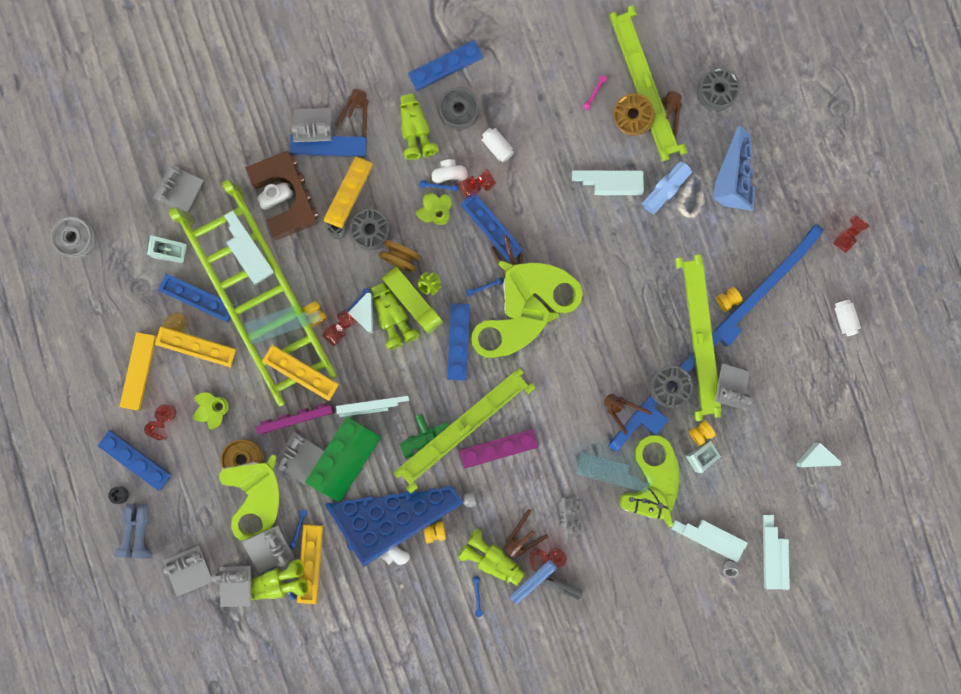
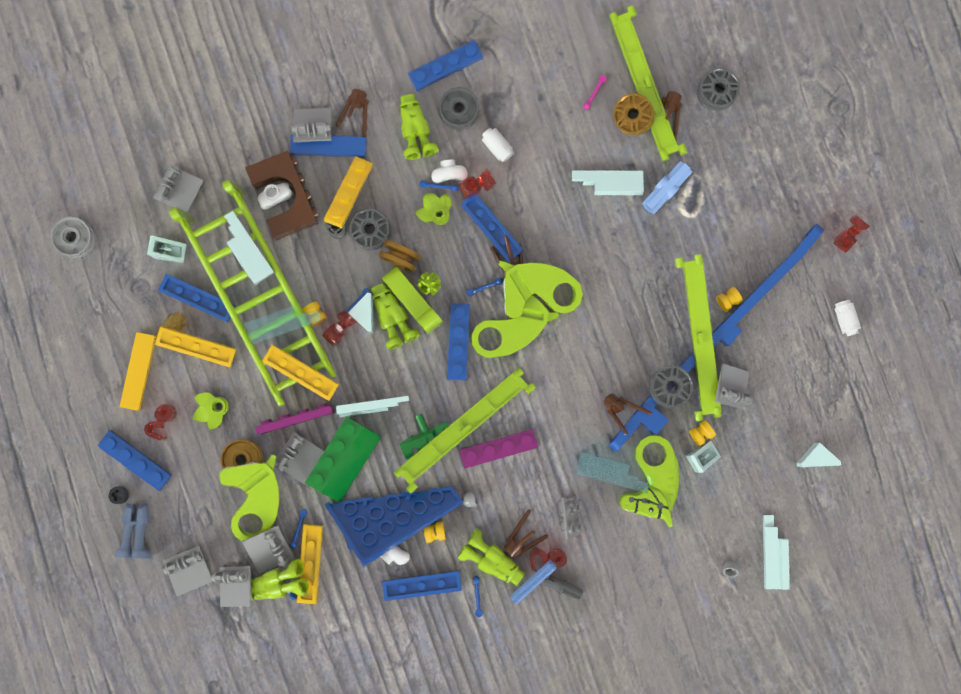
light aqua piece [671,519,748,563] -> none
medium blue wedge [713,126,755,211] -> none
none -> blue plate [382,570,462,601]

